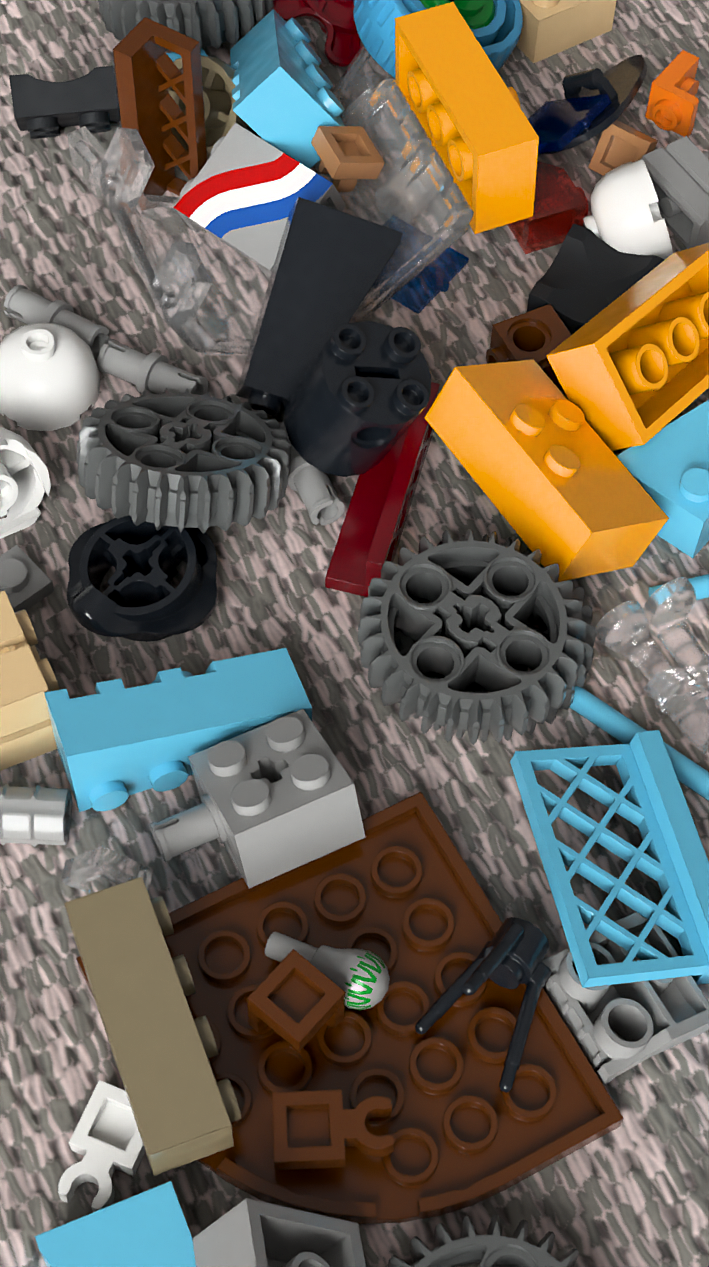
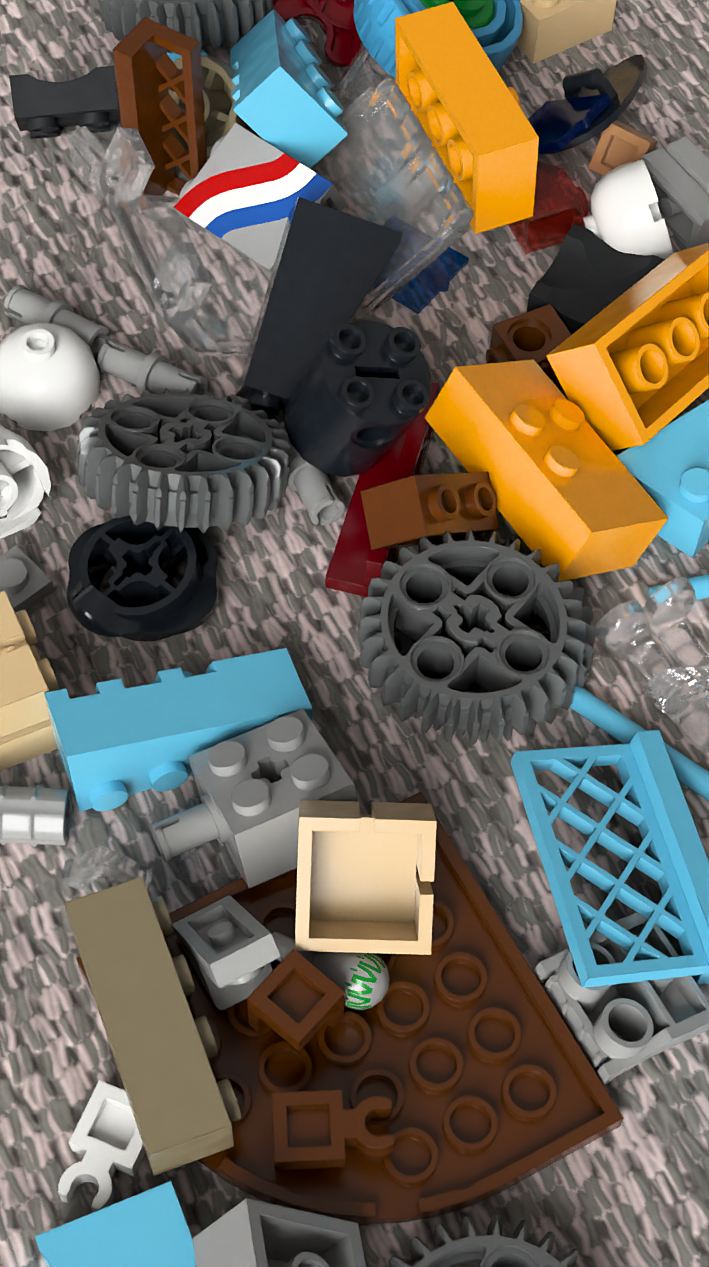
medium nougat tile [311,126,385,192] -> none
black plant [415,917,552,1092] -> none
orange bracket [645,50,700,137] -> none
none -> light grey slope [172,895,281,1010]
none -> tan piece [295,800,437,955]
none -> reddish brown brick [360,472,499,550]

